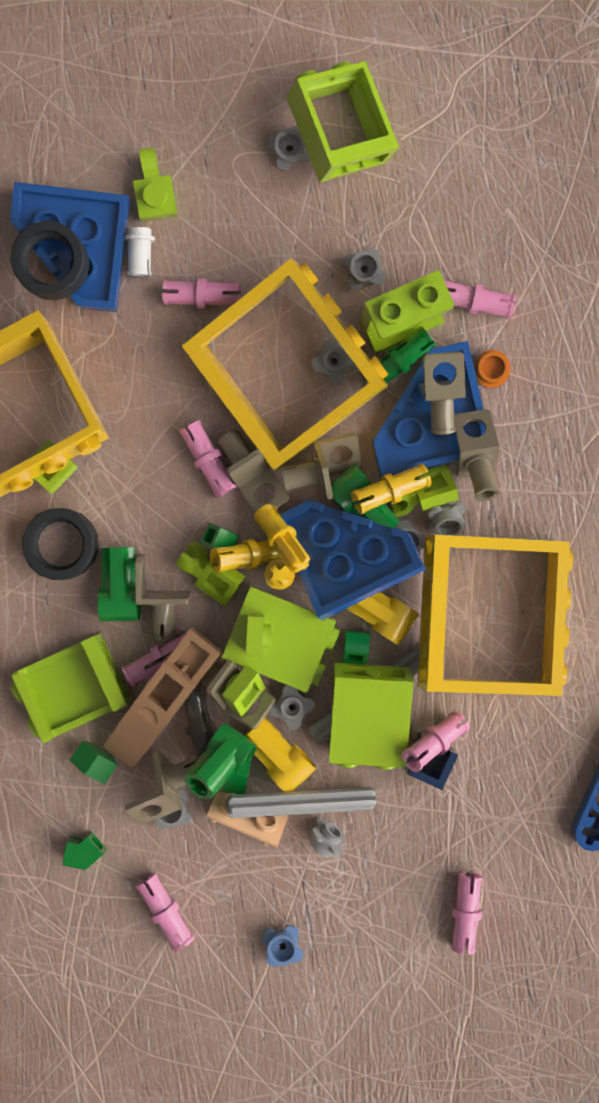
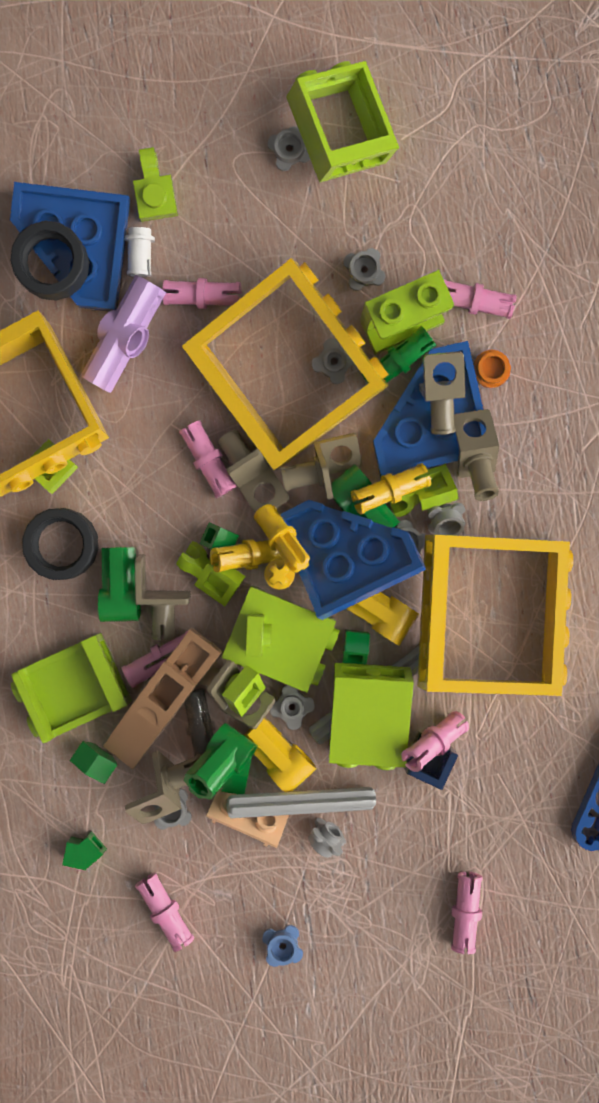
none -> lavender piece [80,275,166,393]

